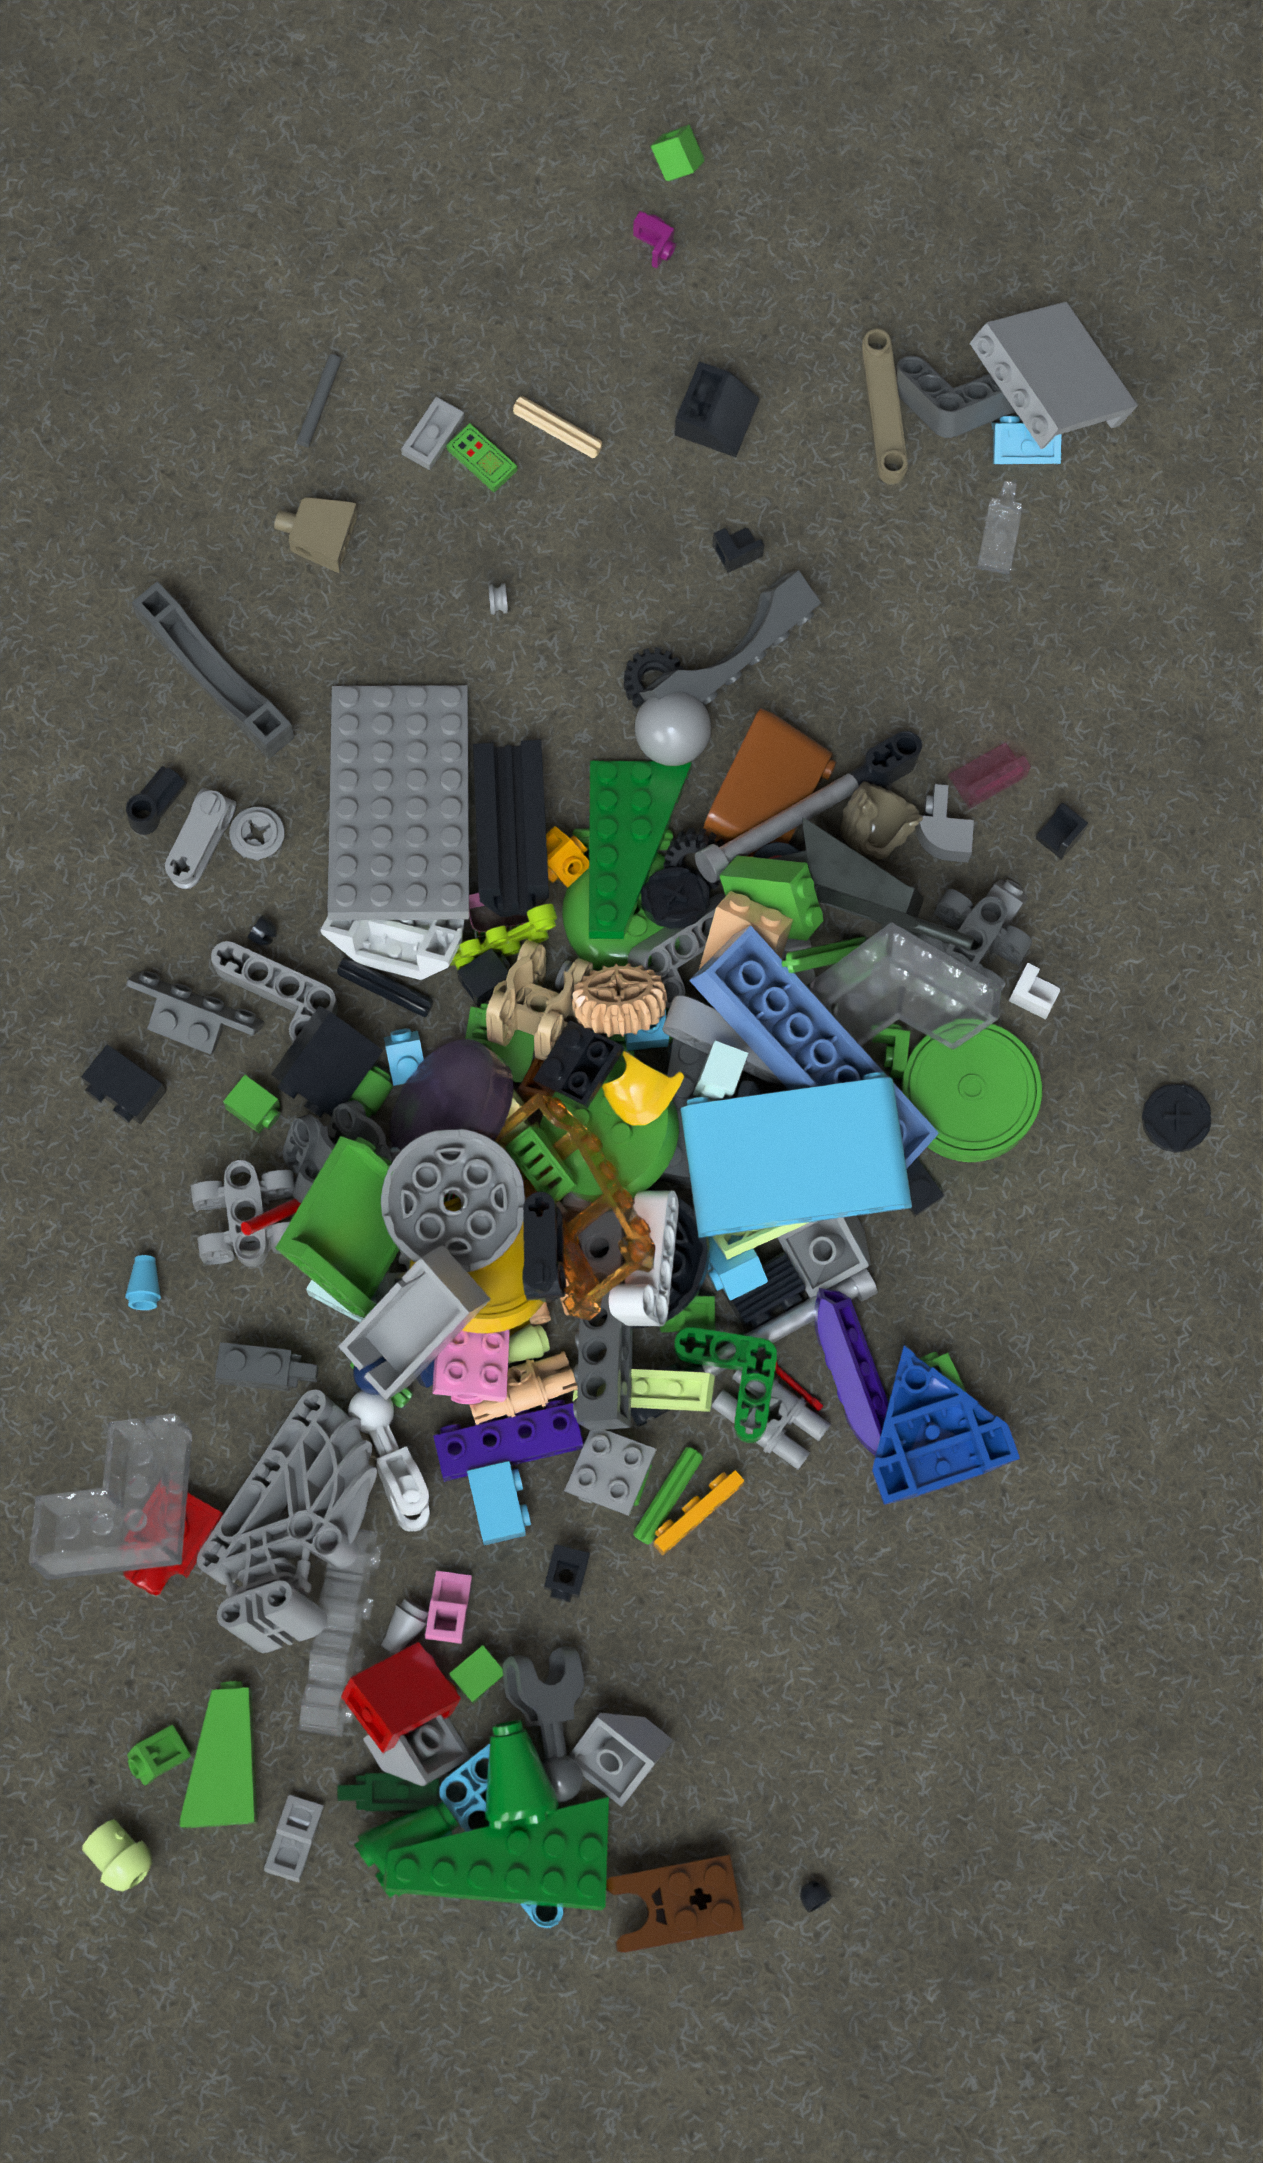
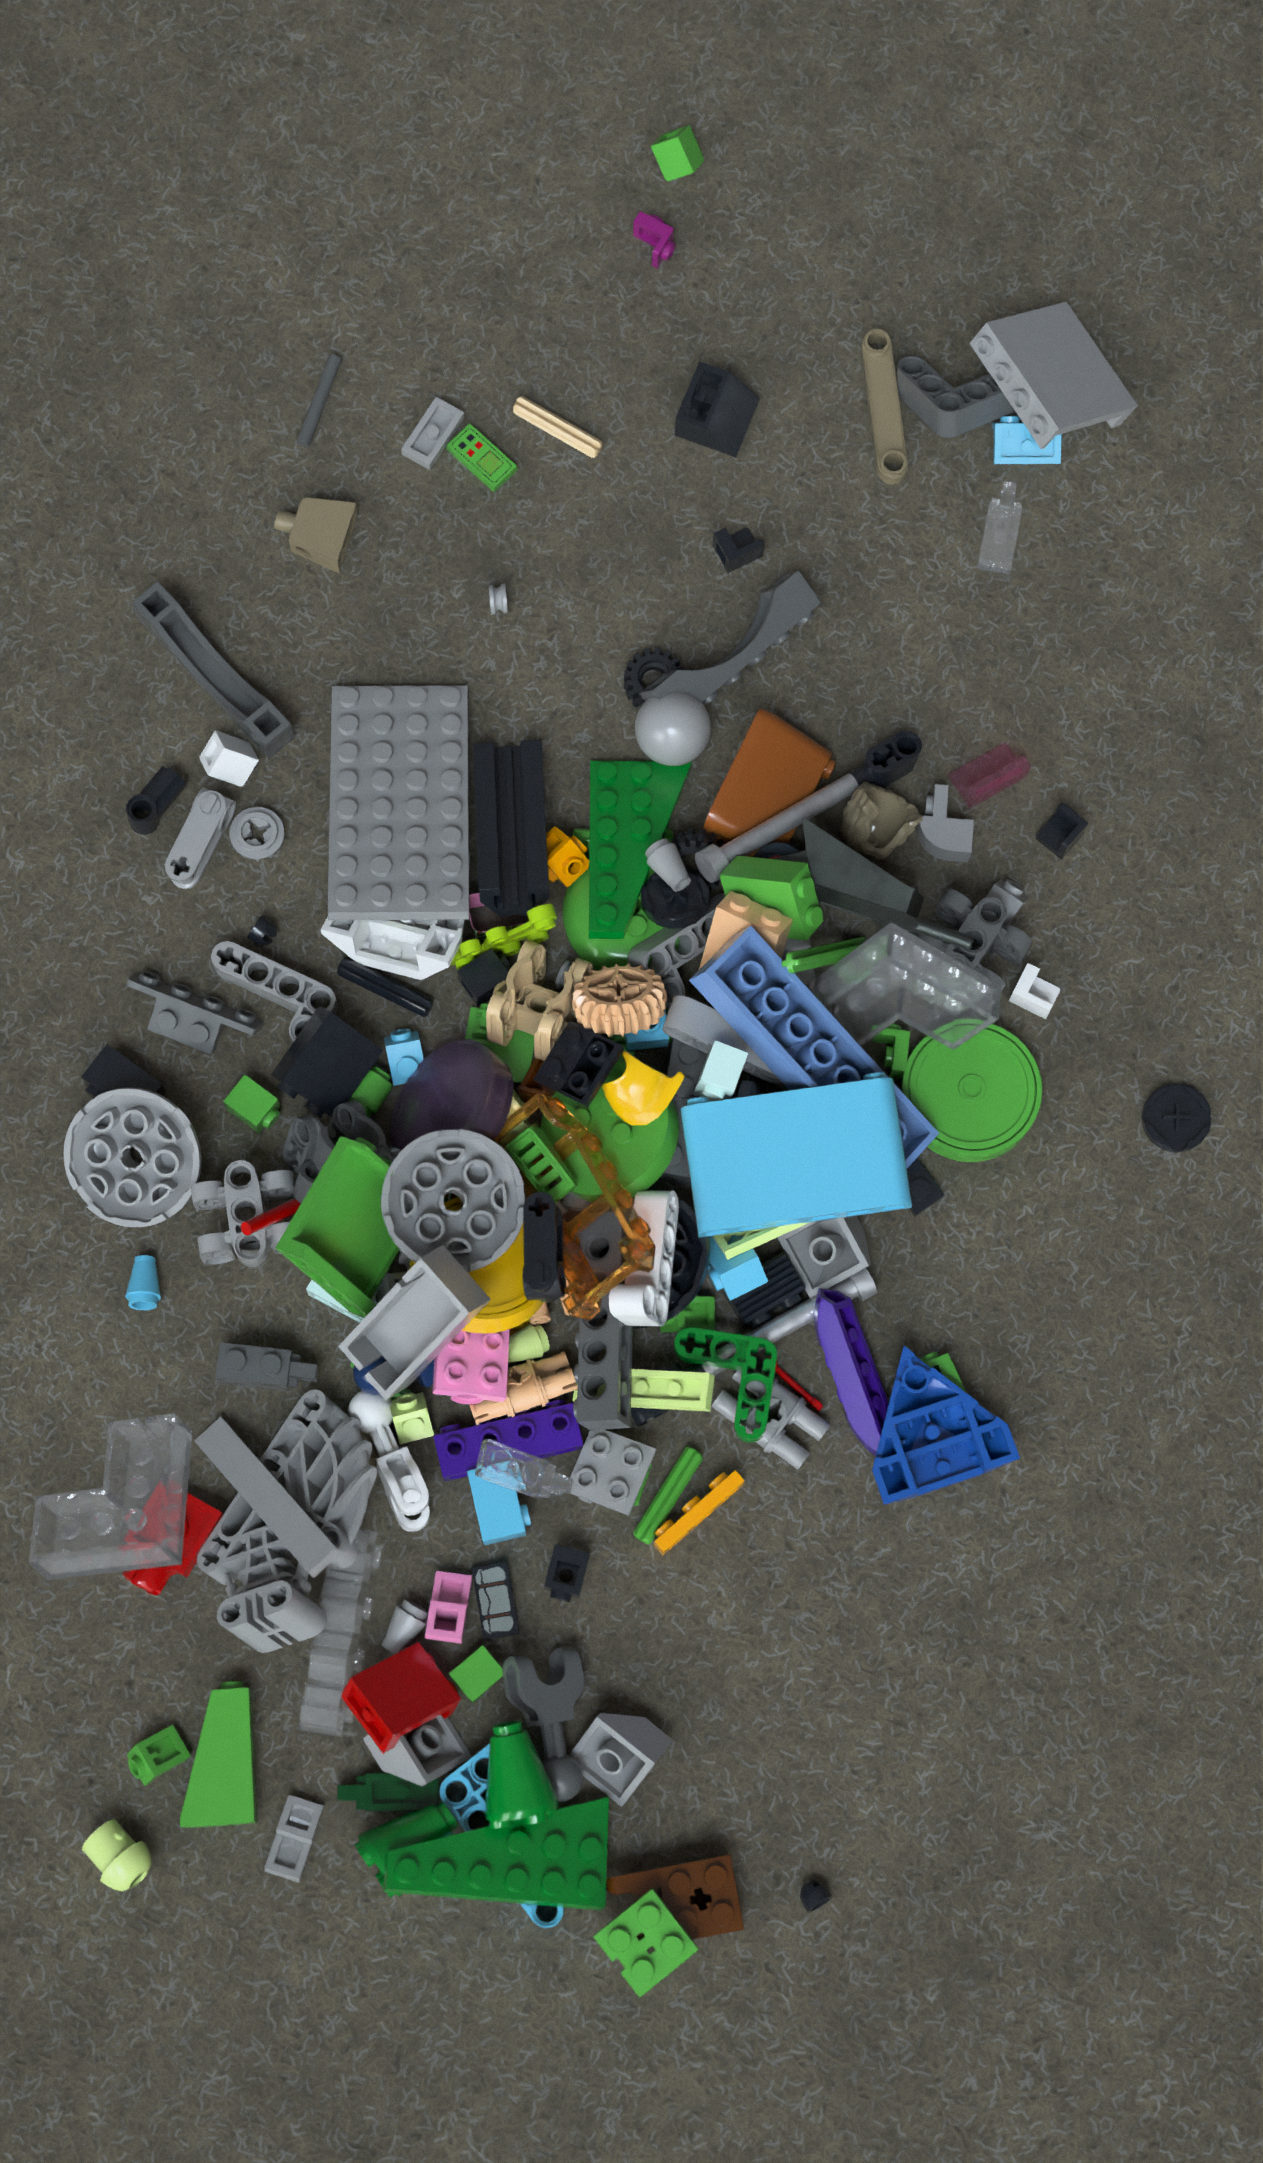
none -> light grey brick [64,1087,202,1227]
none -> light grey tile [194,1416,341,1578]
none -> white panel [199,730,259,787]
none -> yellowish green bracket [390,1392,434,1445]
none -> tile [472,1562,519,1641]
none -> clear hinge [475,1439,573,1498]
none -> bright green piece [593,1887,699,1998]
none -> light grey cone [645,839,691,892]

